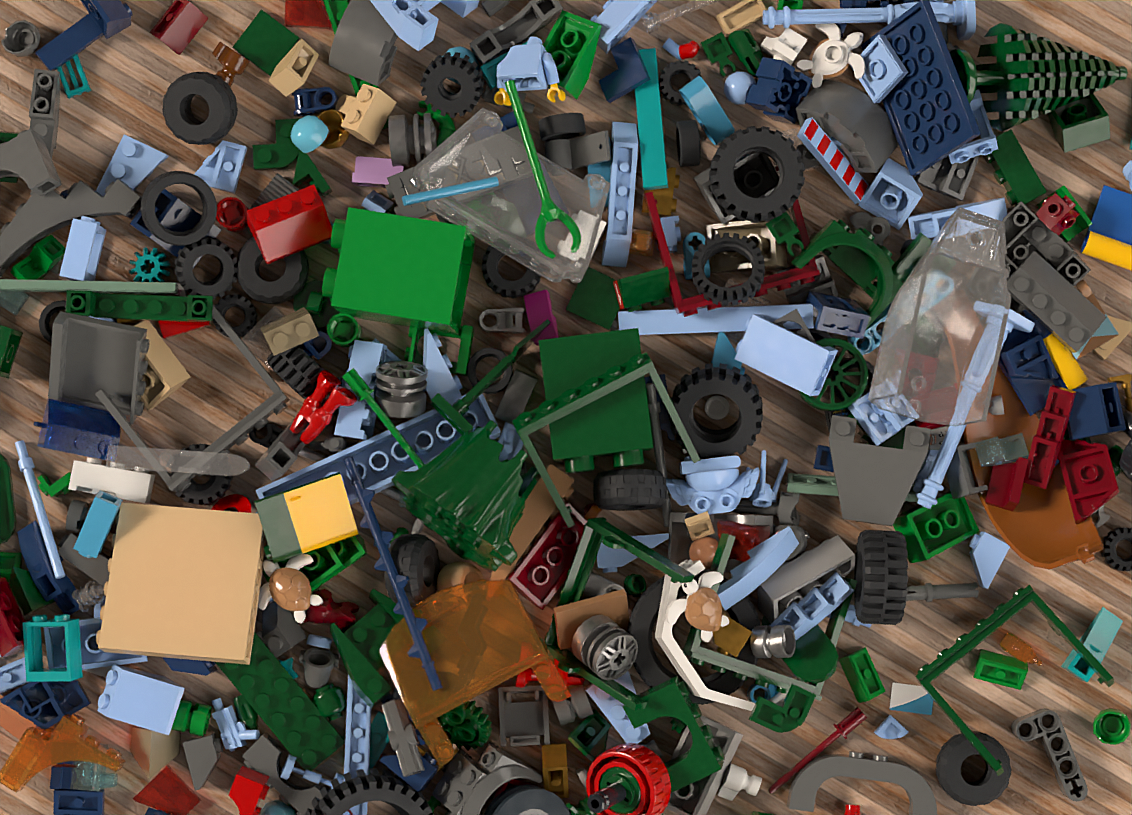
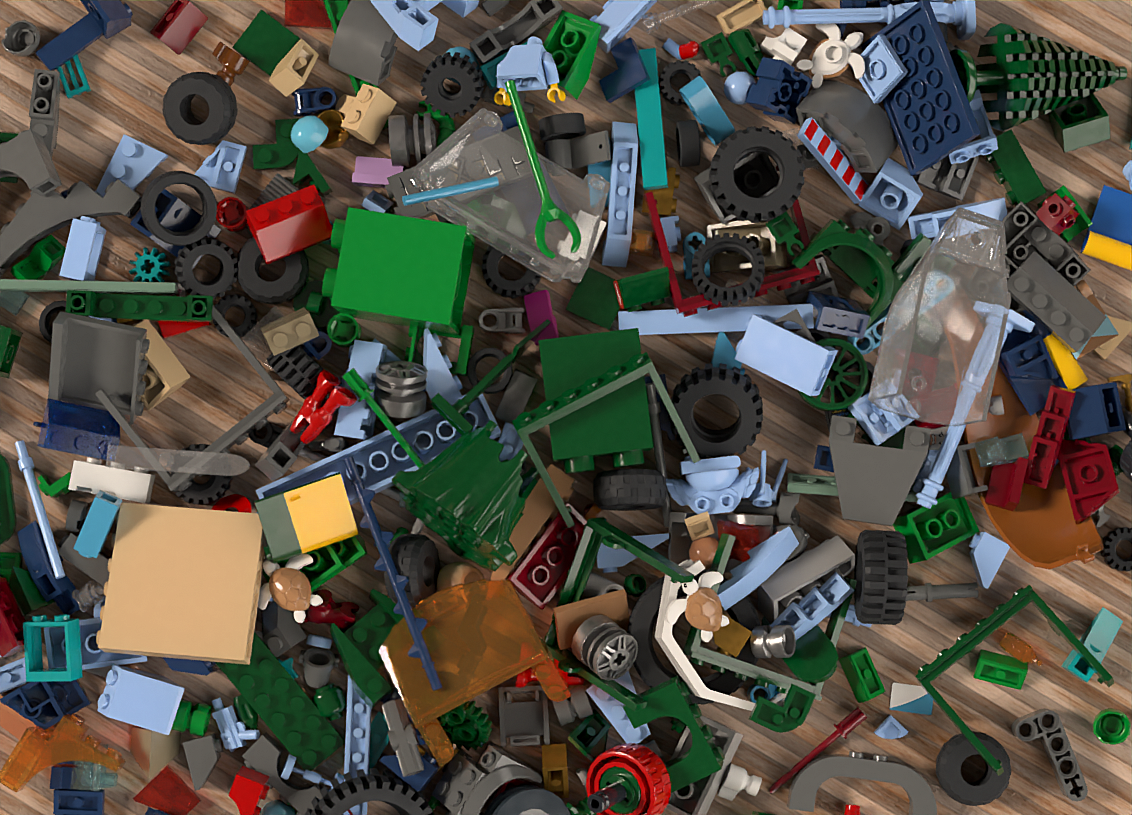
white tile [705,395,729,420] -> none

